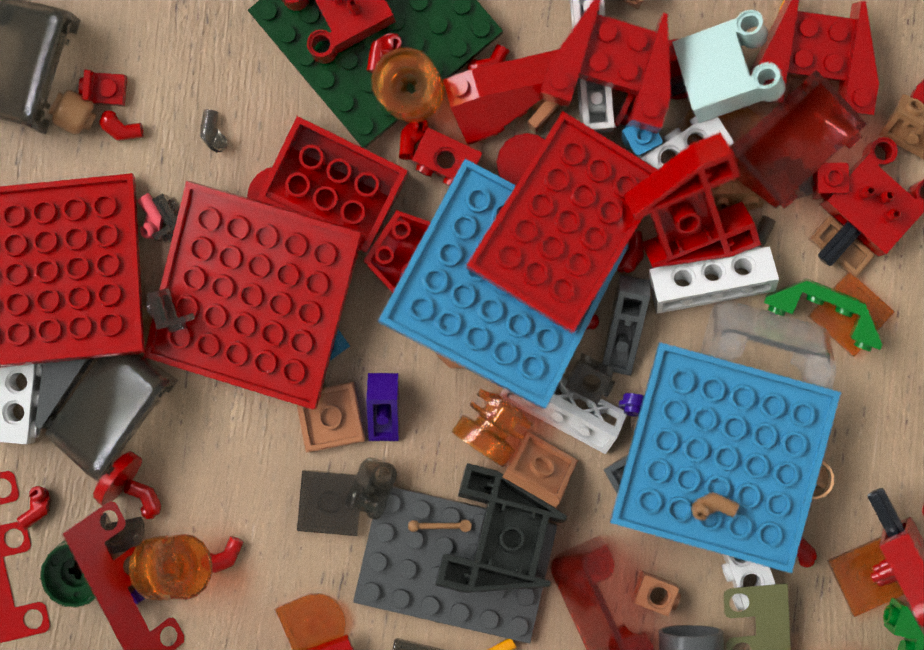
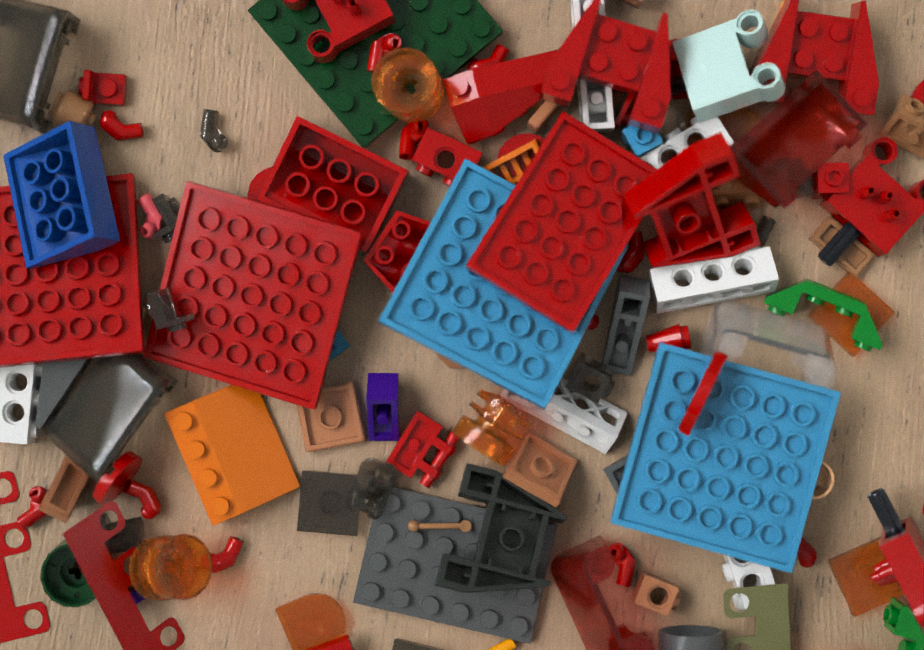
dark purple plate [618,393,644,417] -> none
medium nougat arm [691,492,739,521] -> none
none -> blue slope [3,121,120,269]
none -> nougat tile [38,456,93,523]
none -> orange slope [164,385,301,526]
none -> red plate [385,410,461,489]
none -> orange slope [482,139,542,185]
none -> red arm [608,543,636,587]
none -> red cone [646,324,692,353]
none -> red tile [678,351,727,436]

